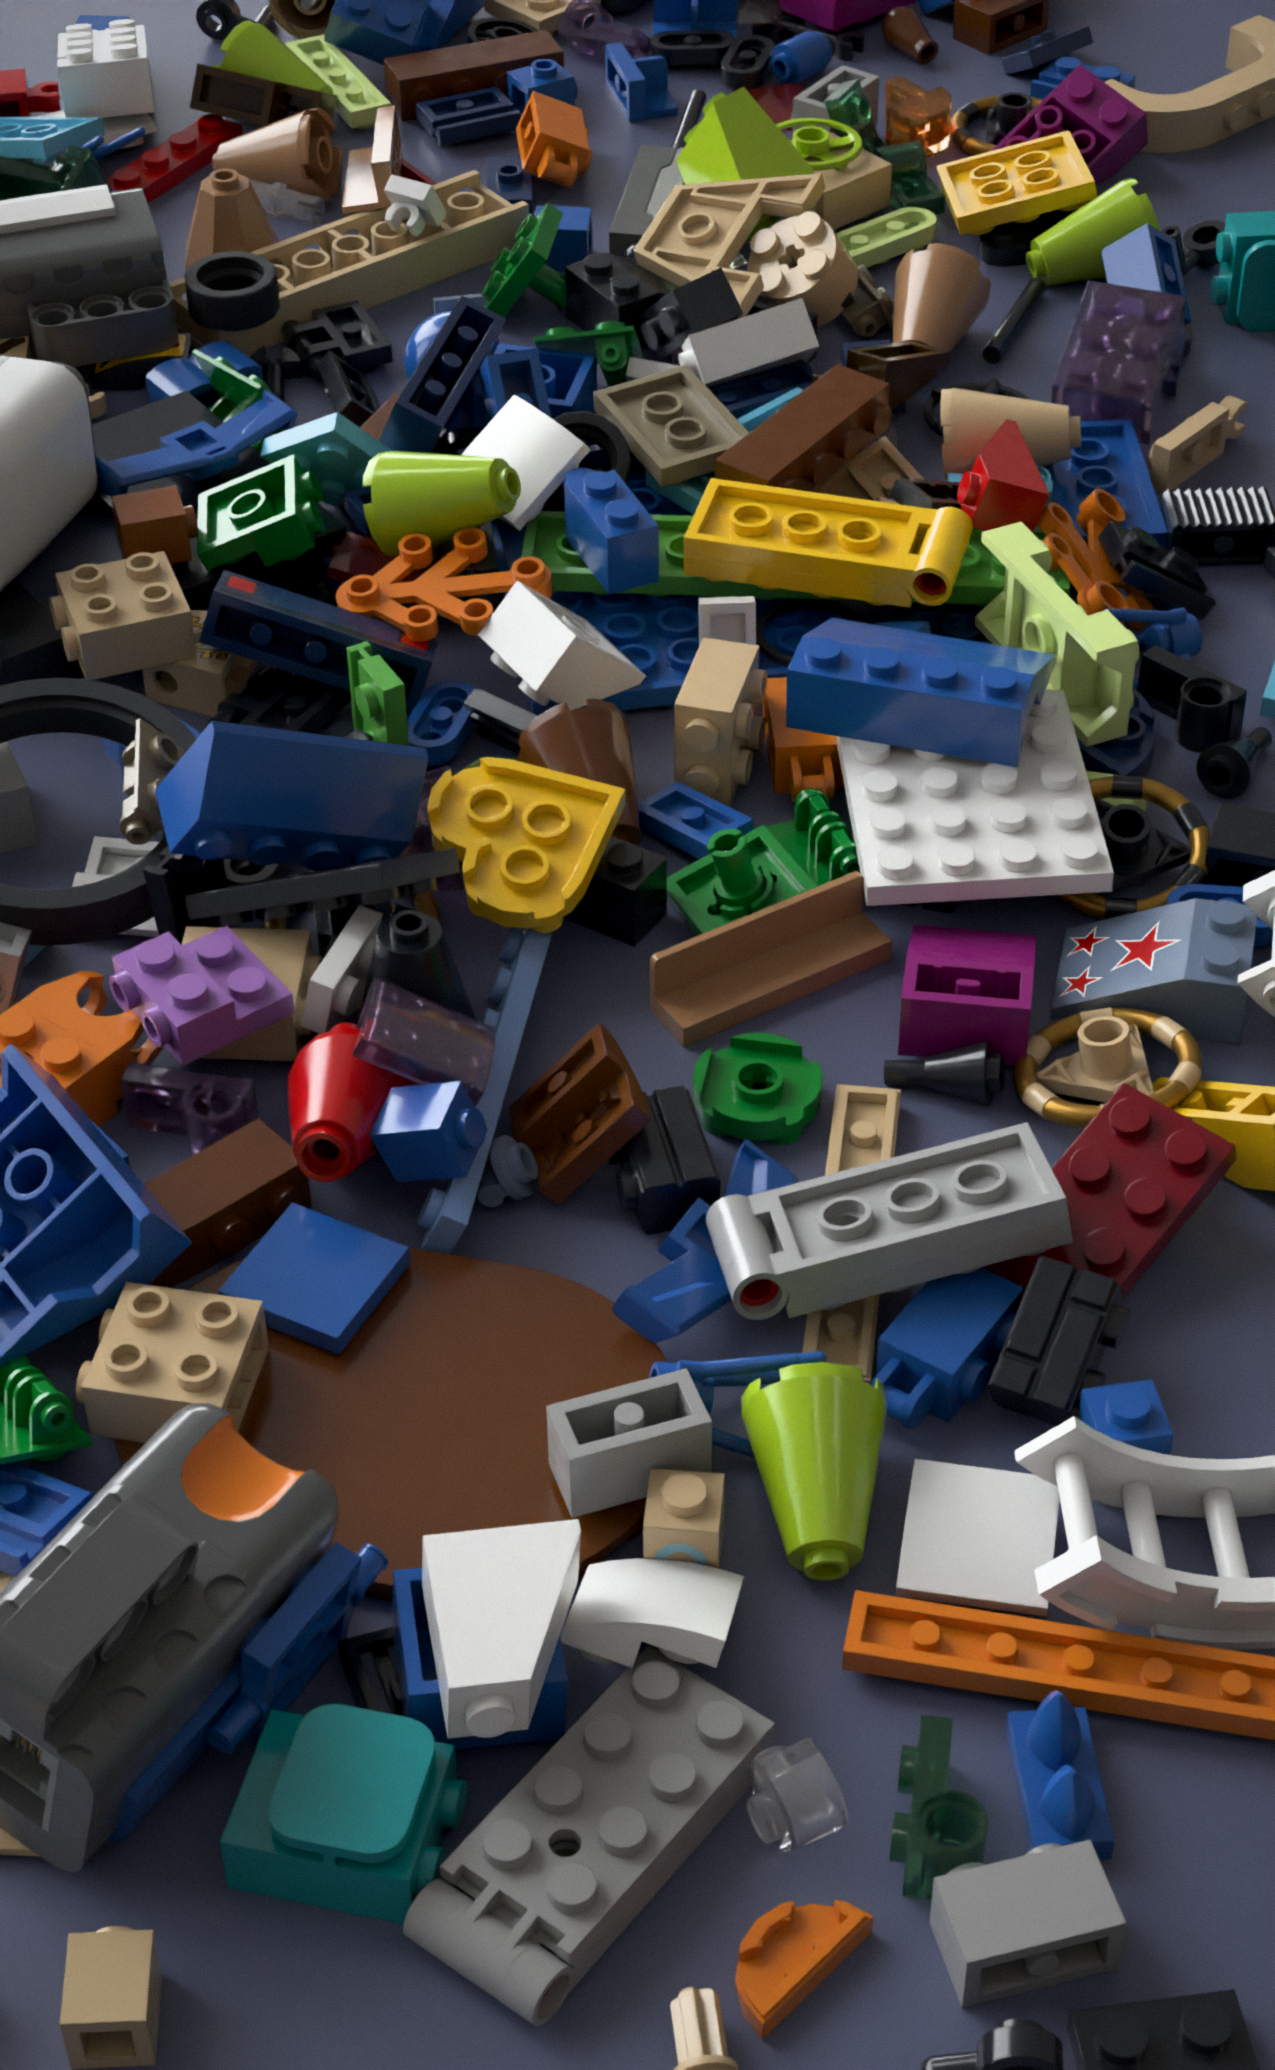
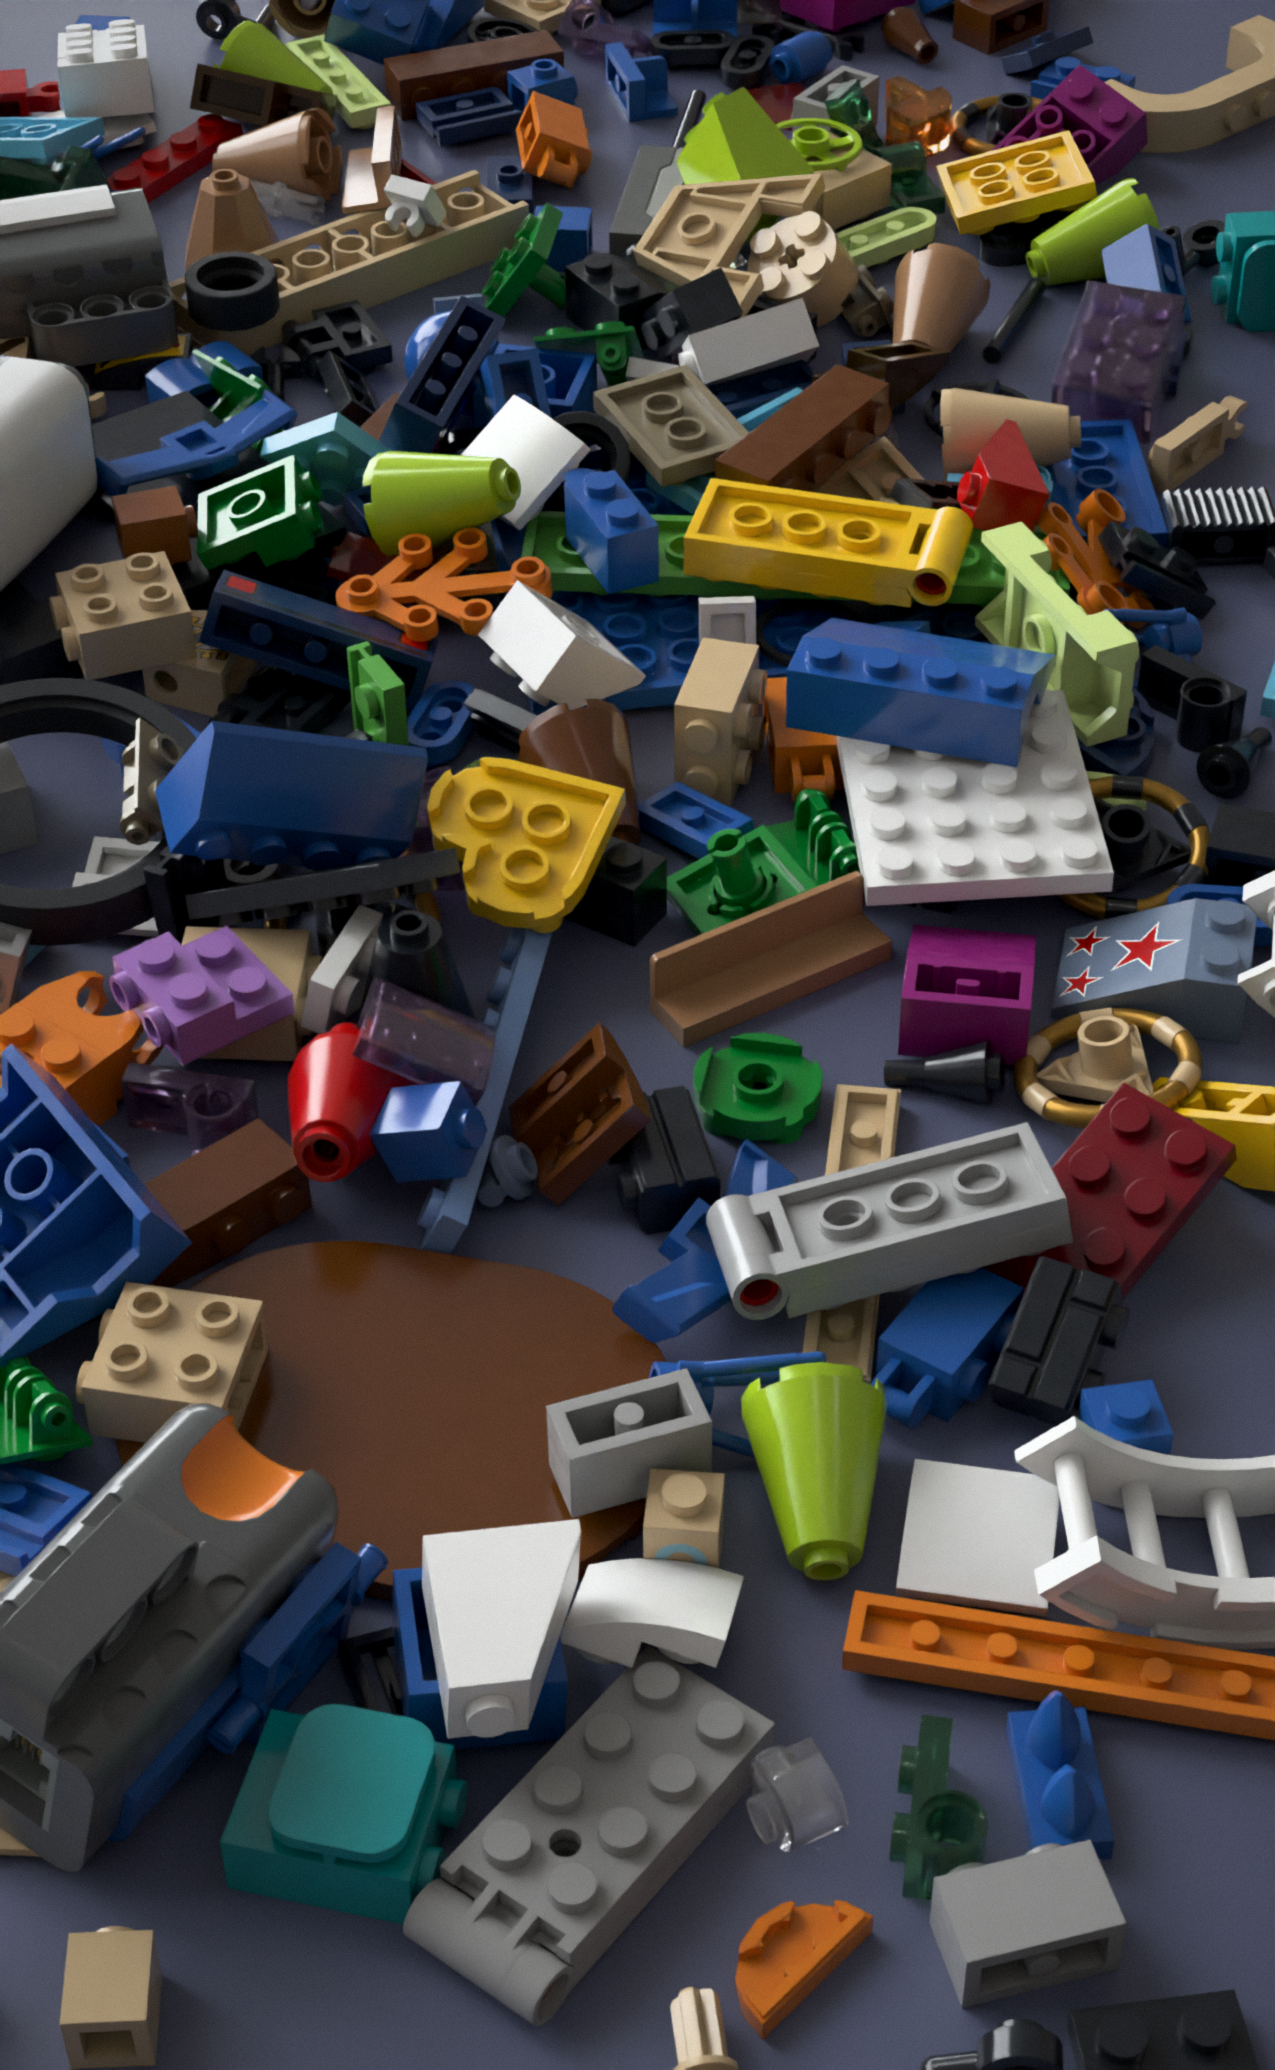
blue tile [218,1202,411,1355] -> none

